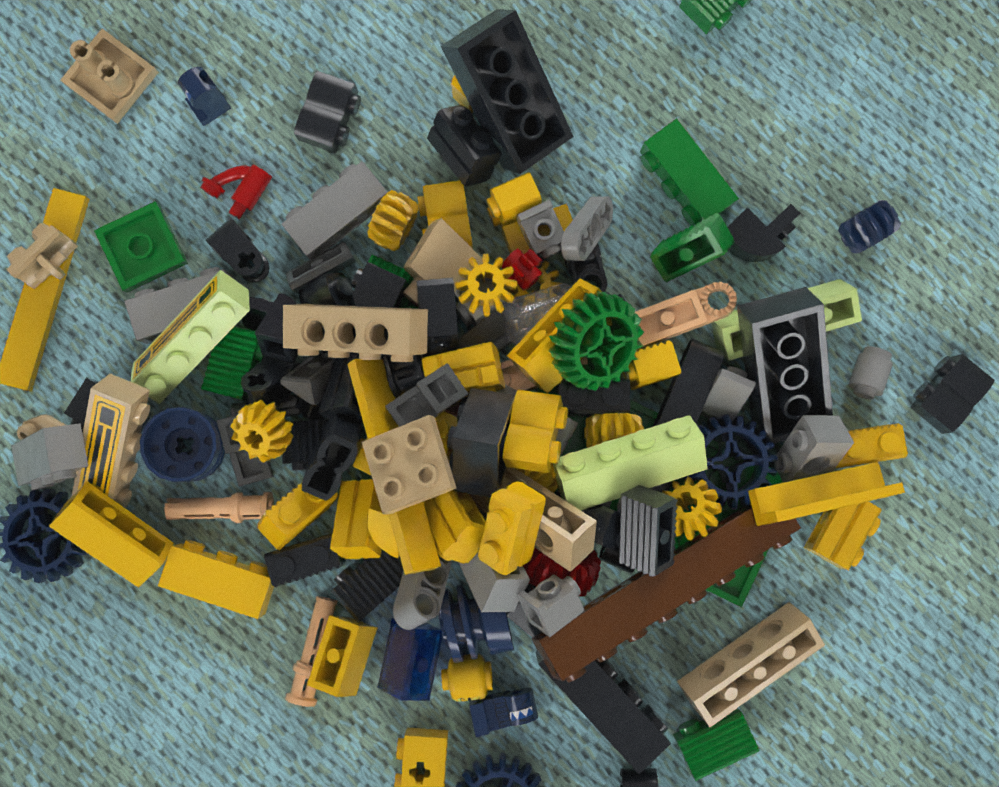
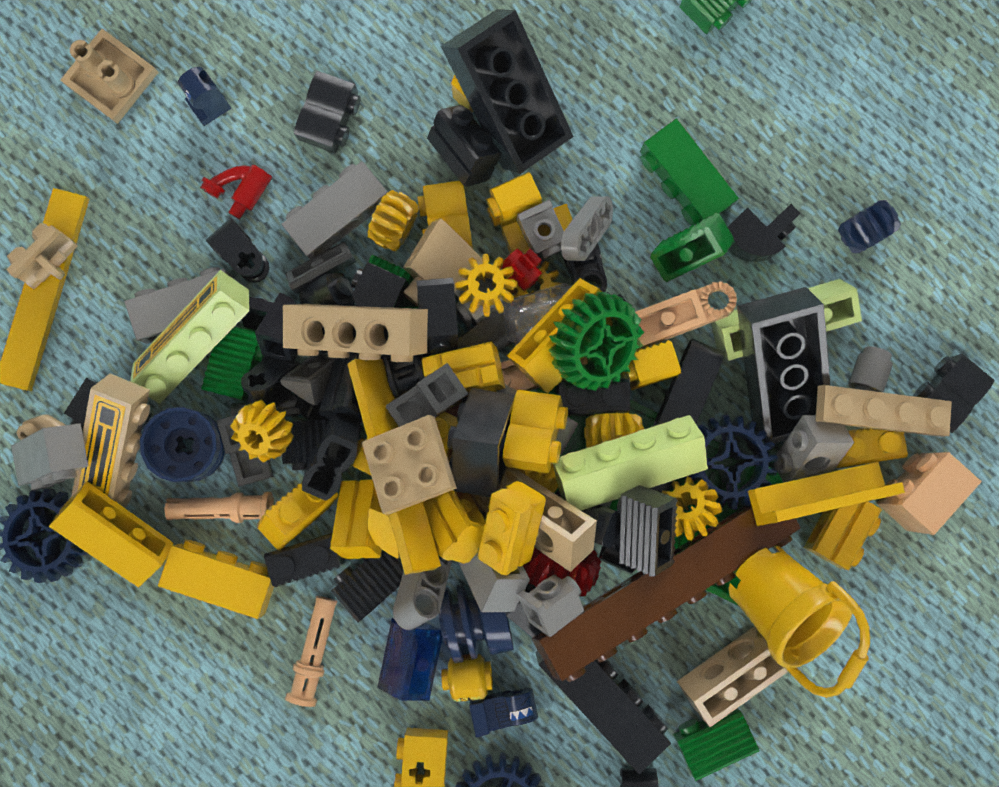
green plate [94,201,188,293] -> none
yellow brick [307,615,378,697] -> none
light grey slope [700,366,756,423] -> none
none -> yellow piece [729,546,870,698]
none -> tan plate [815,385,952,437]
none -> light nougat brick [877,452,982,535]

